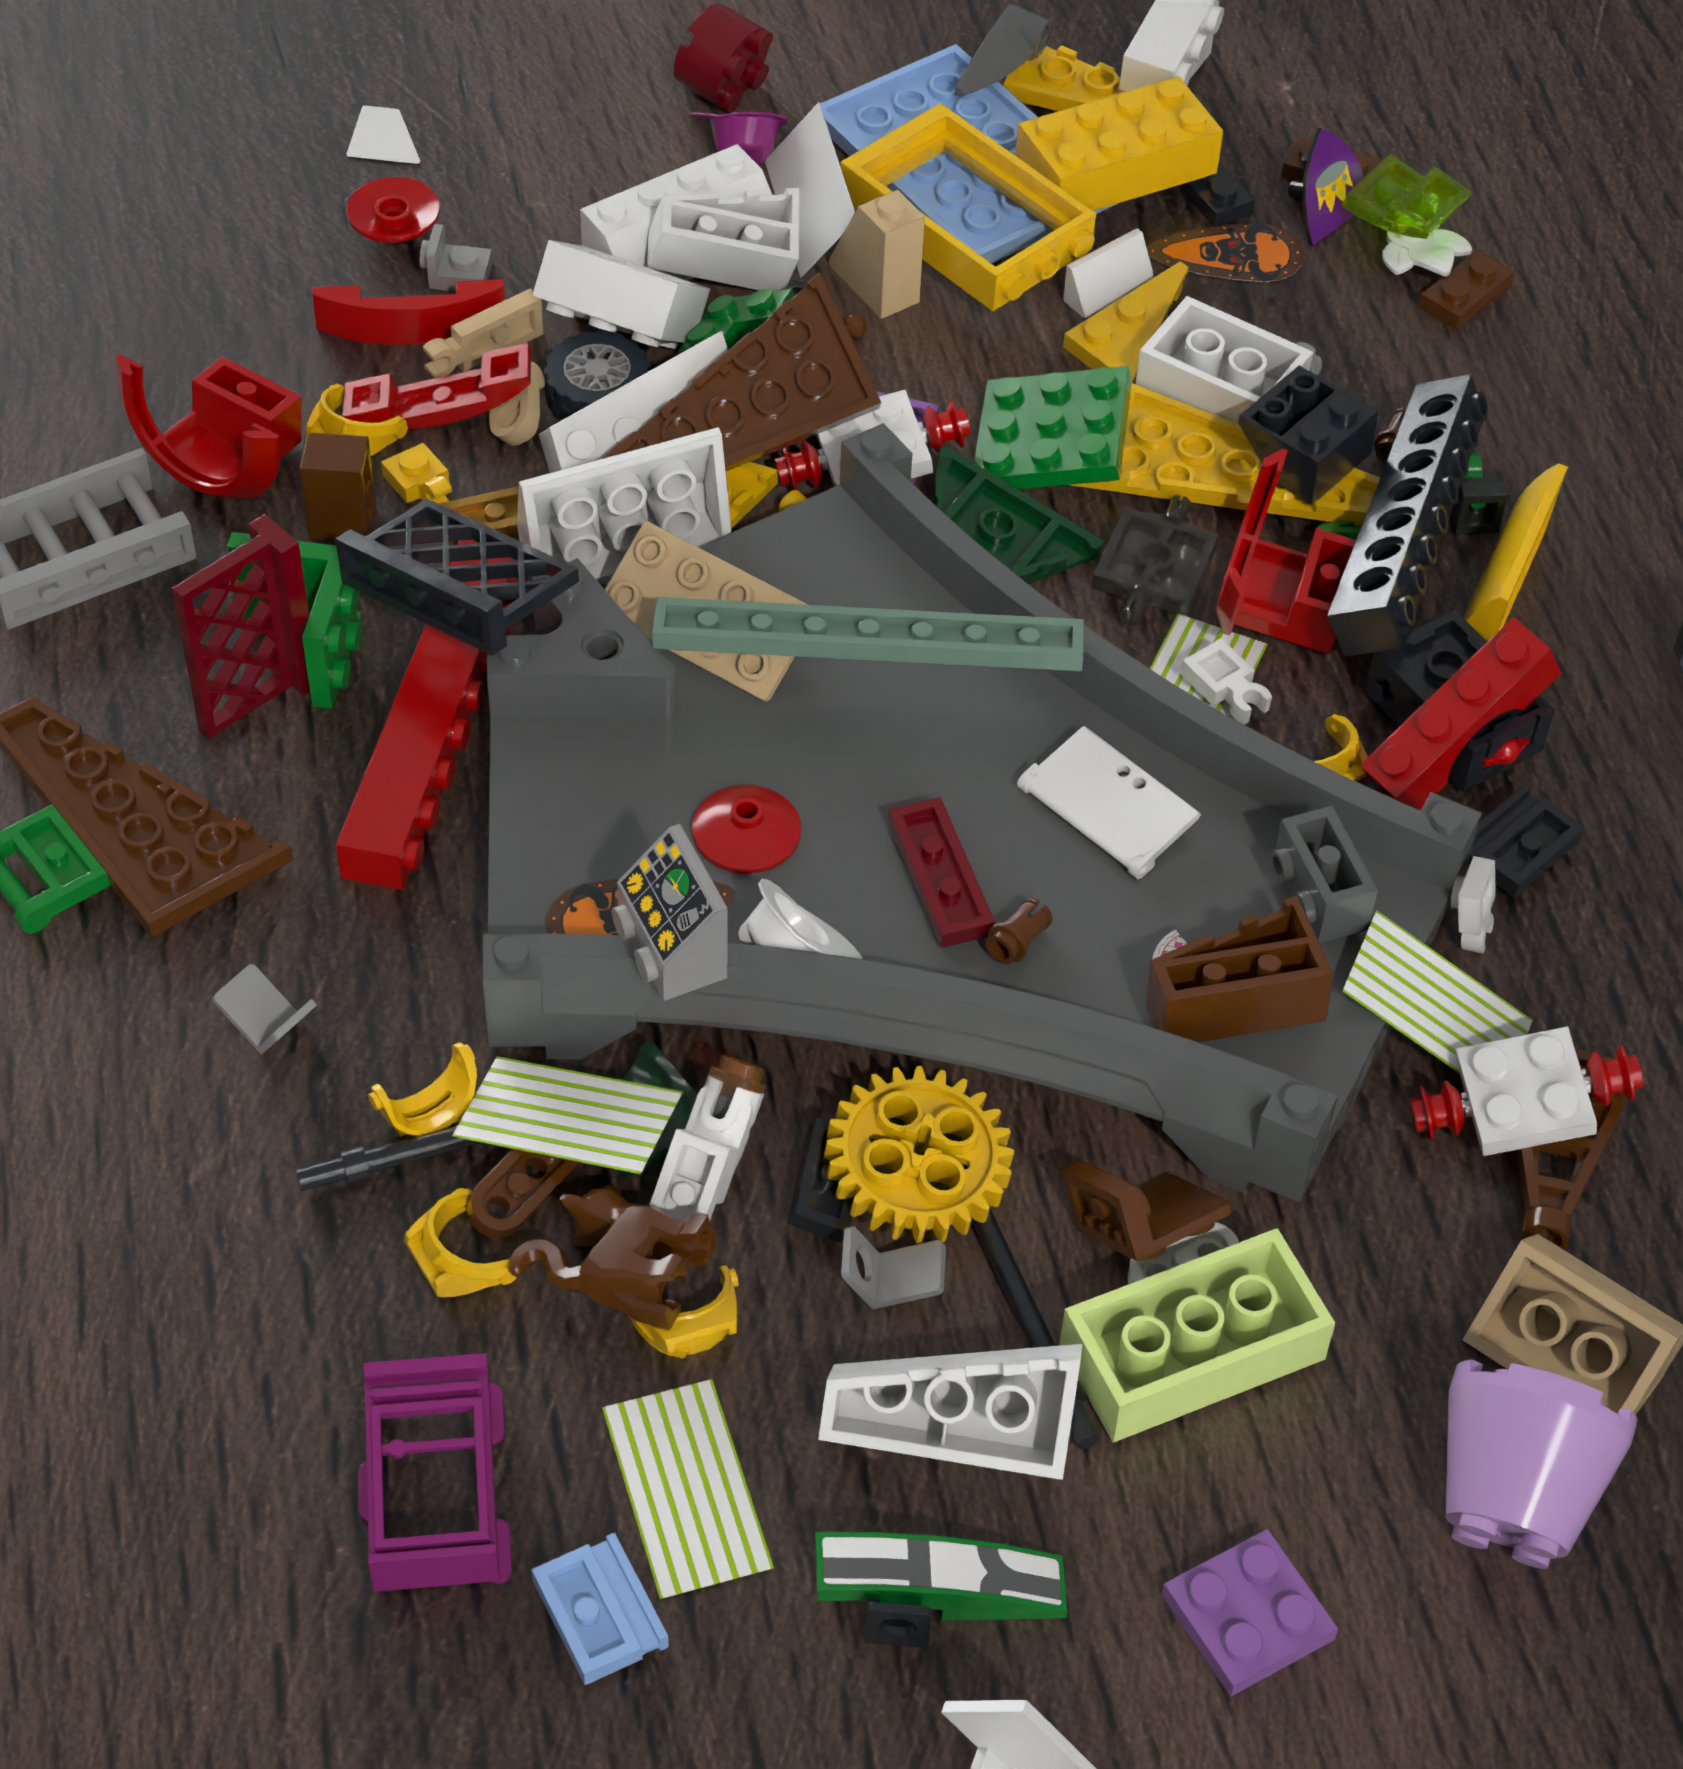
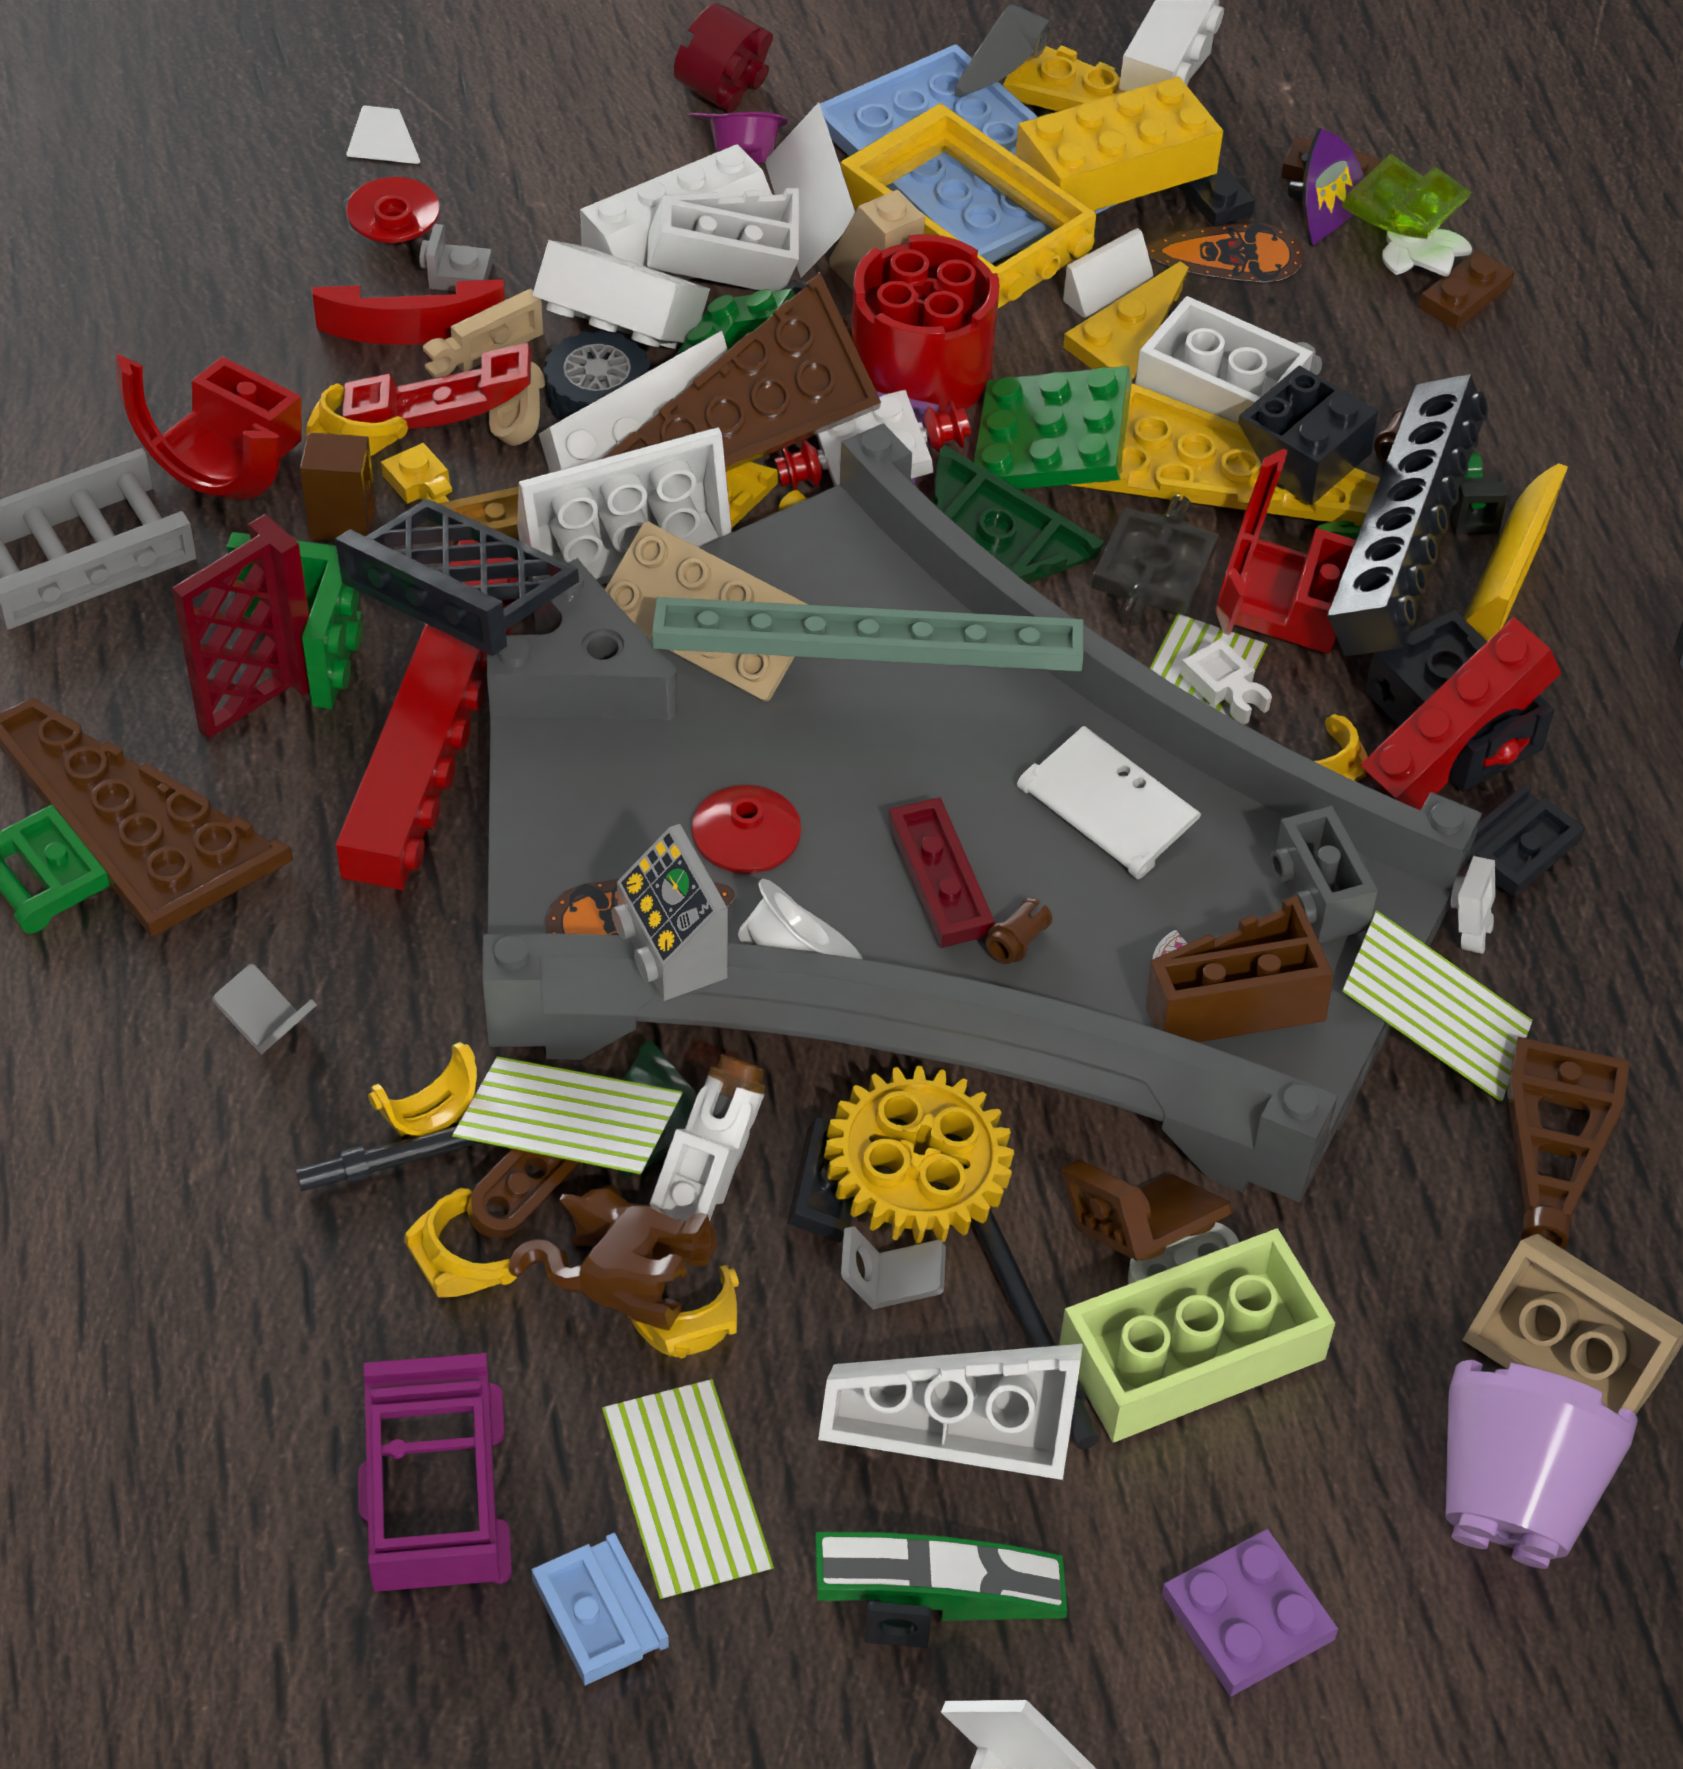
white plate [1409,1026,1643,1156] -> none
none -> red brick [851,234,1000,413]

